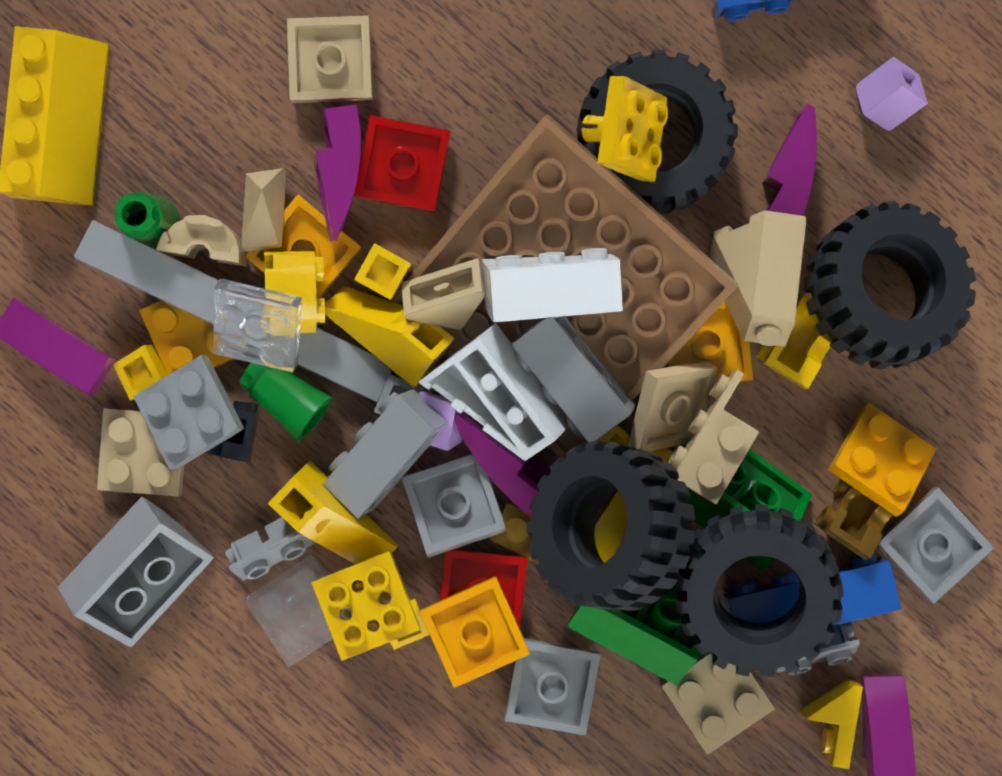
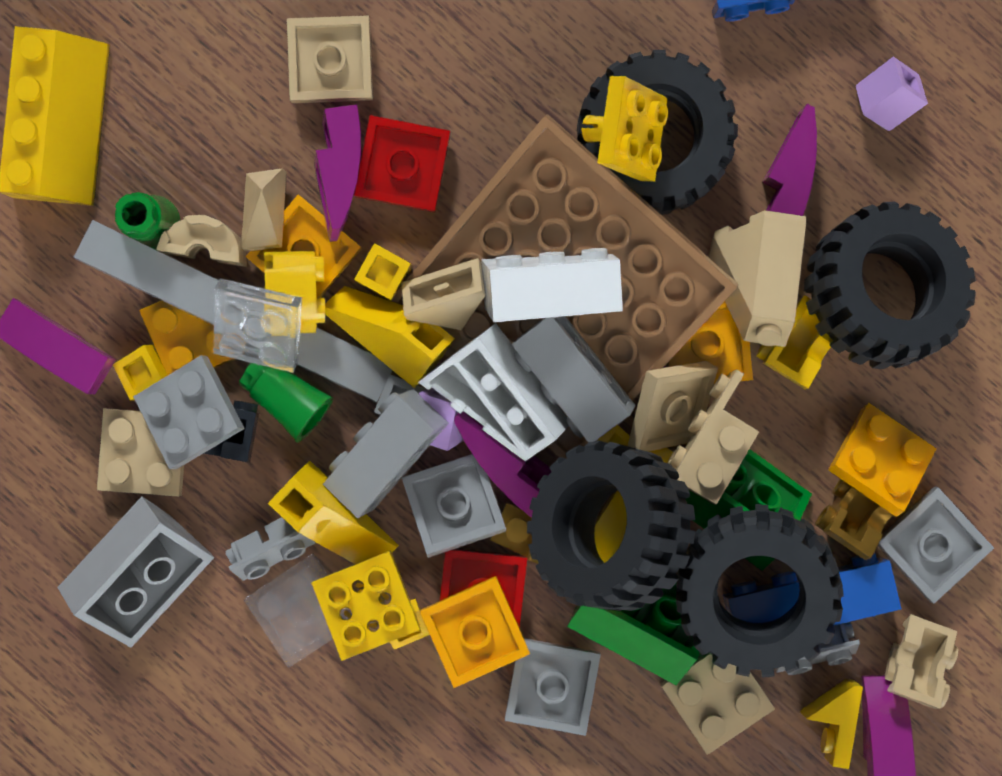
none -> tan cylinder [885,614,958,709]

